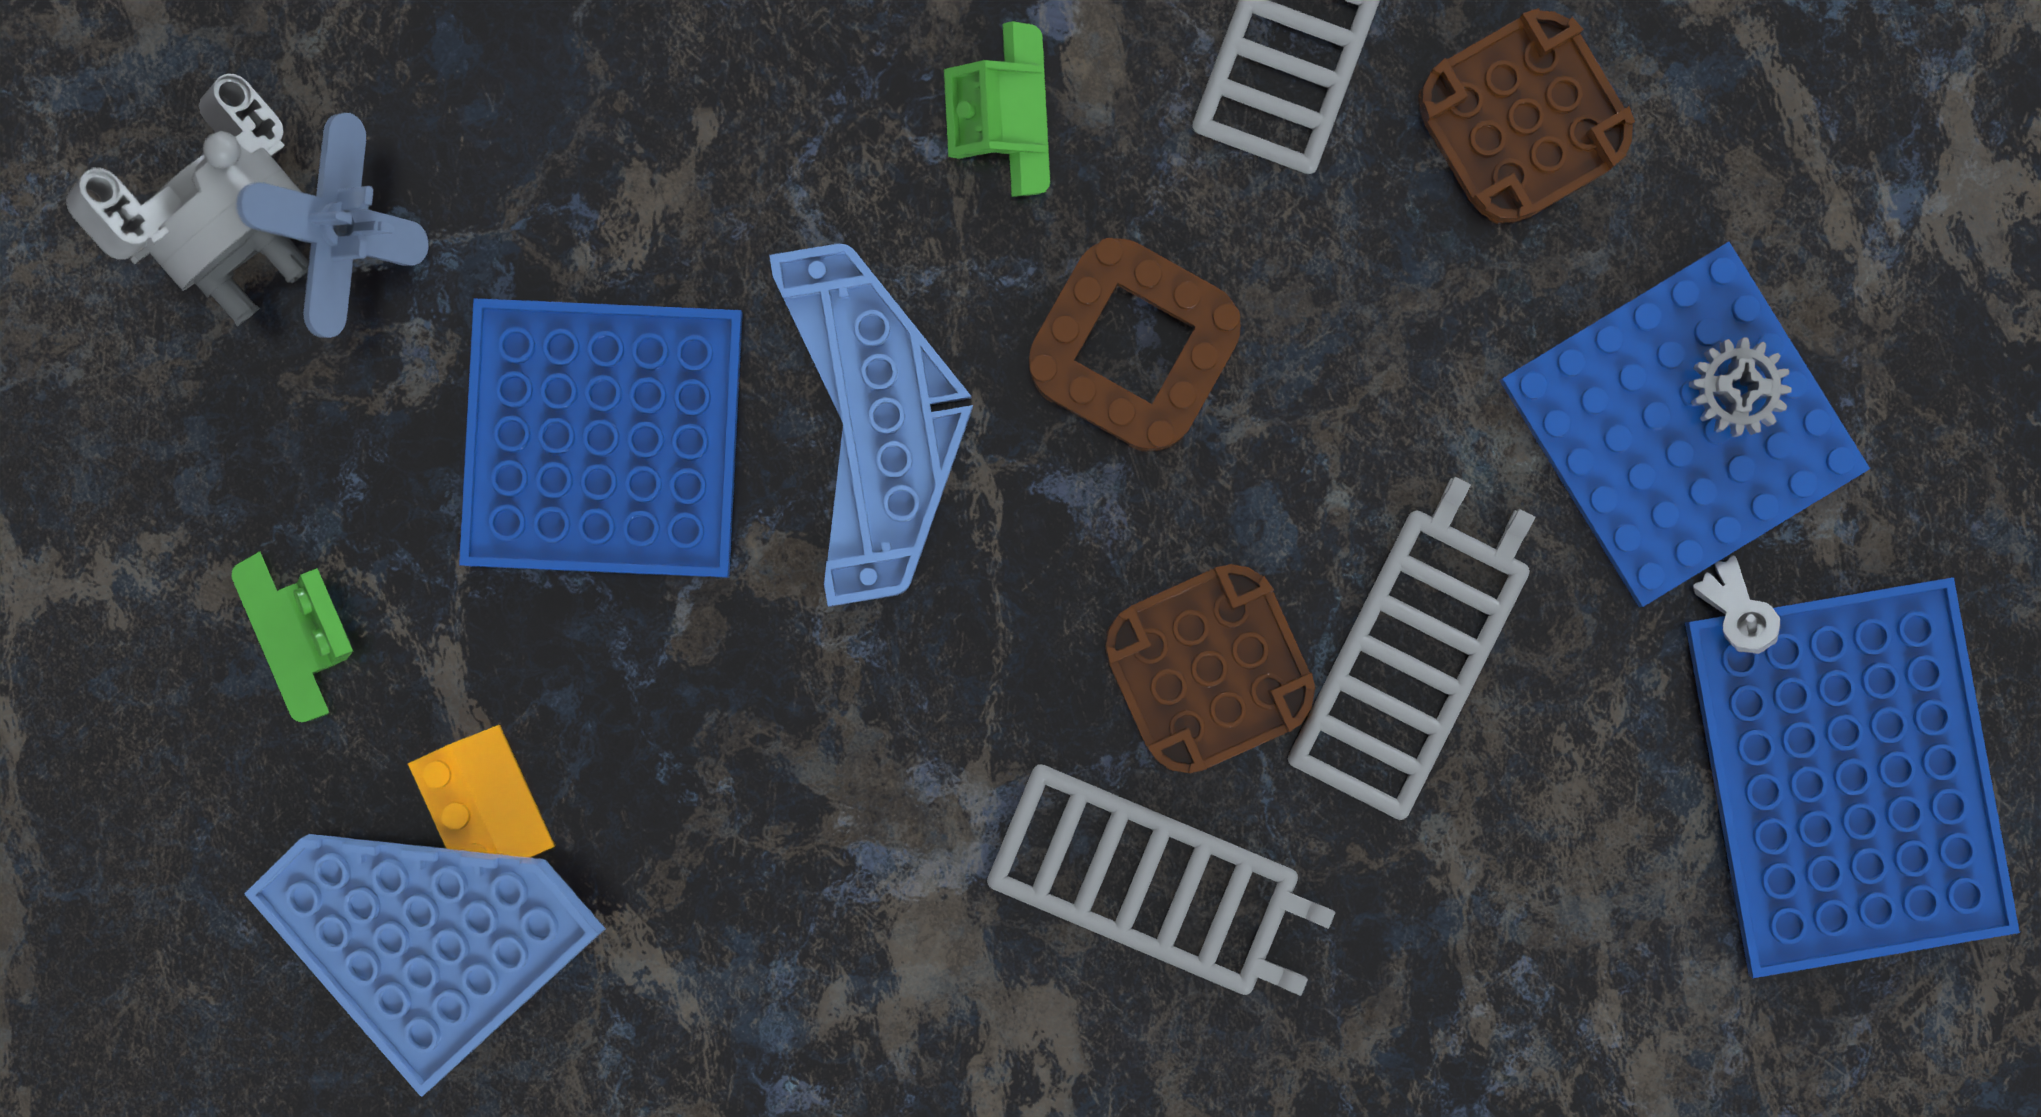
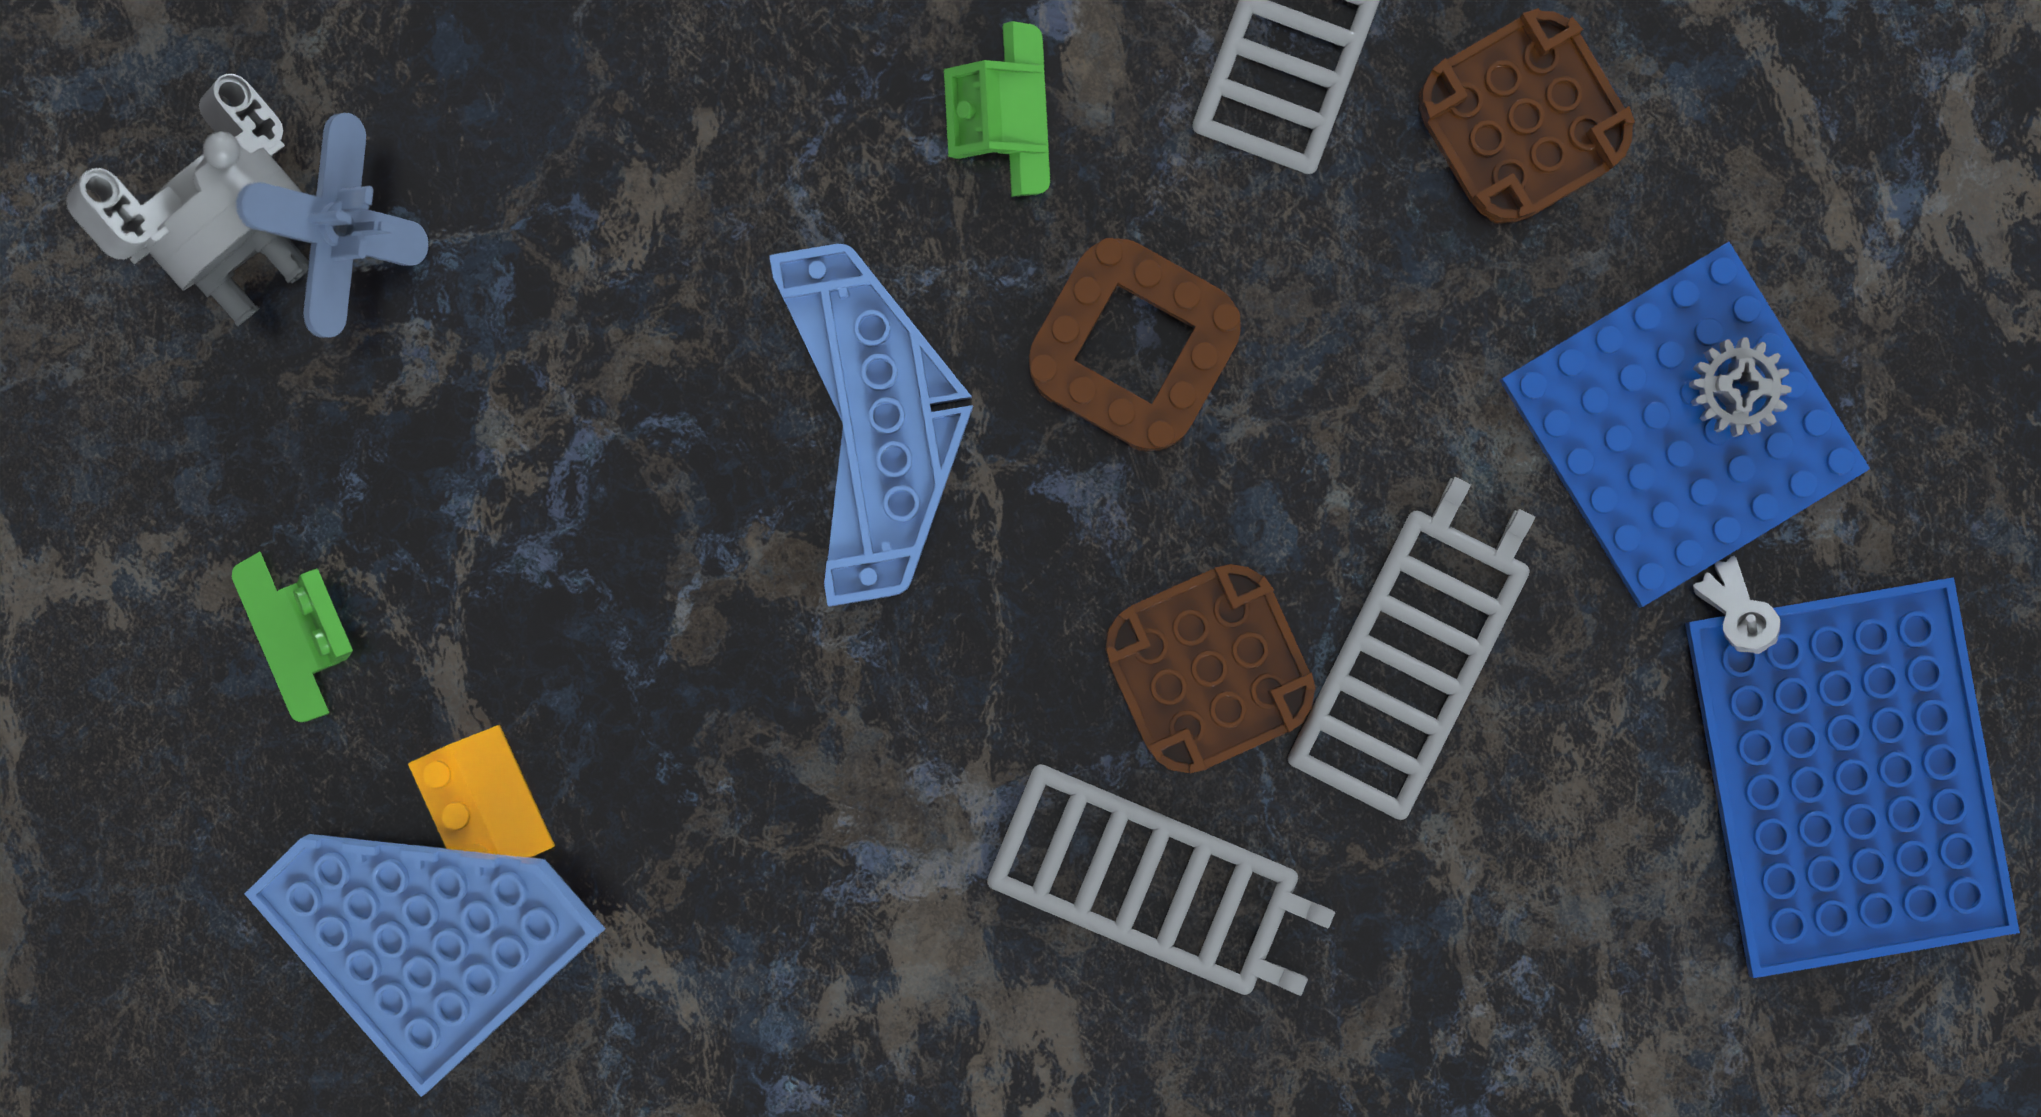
blue plate [459,298,742,578] -> none

